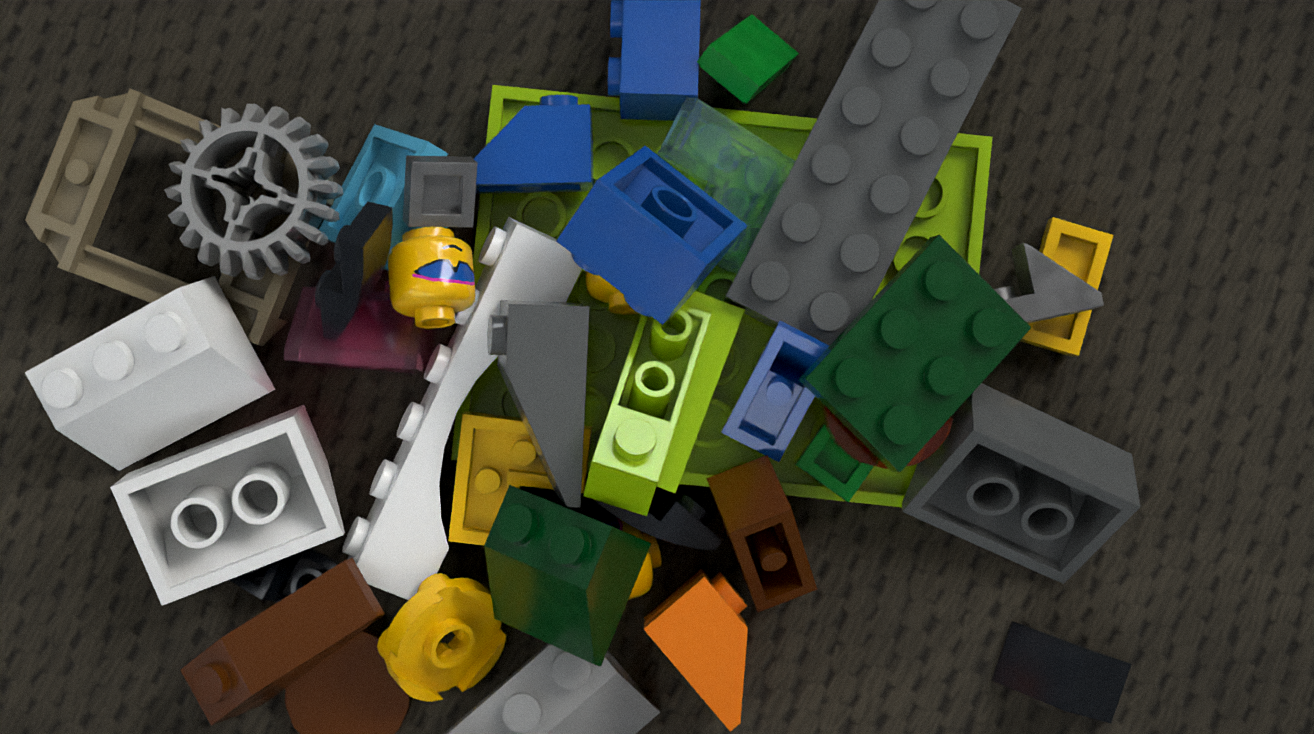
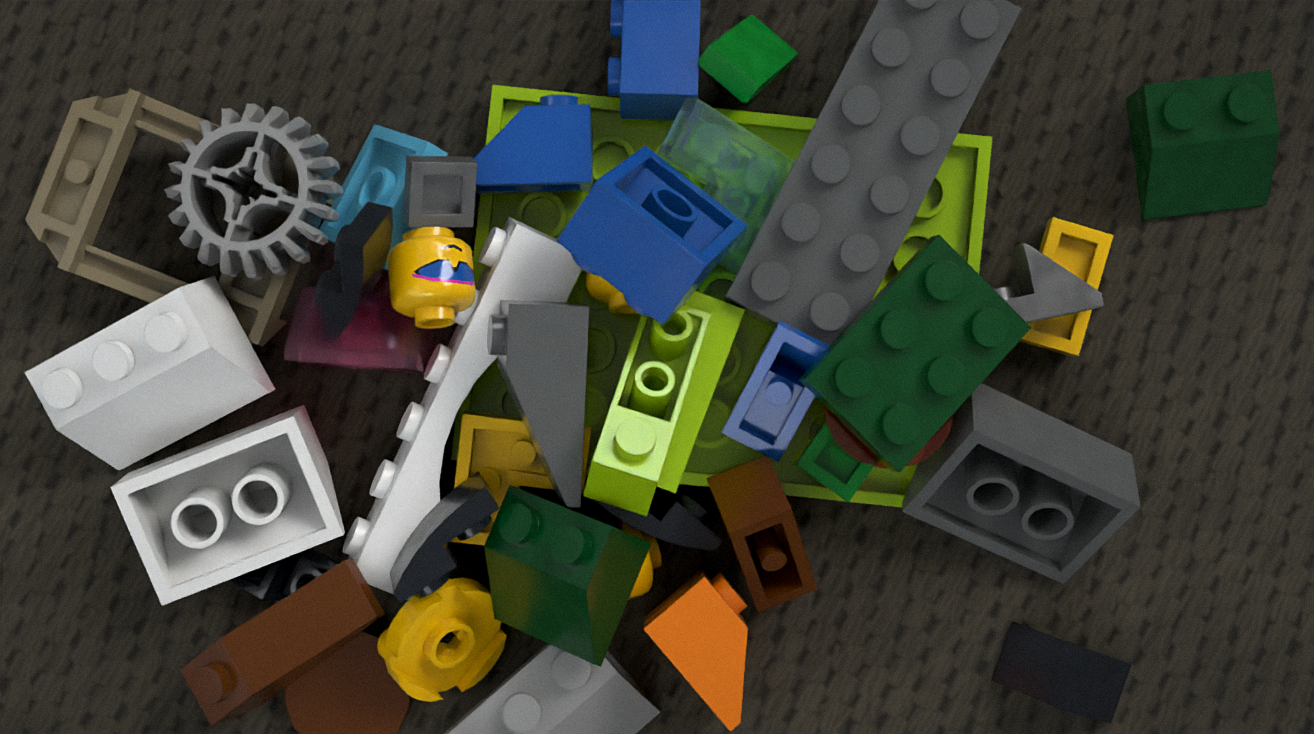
none -> black slope [390,471,499,603]
none -> dark green slope [1126,70,1280,220]

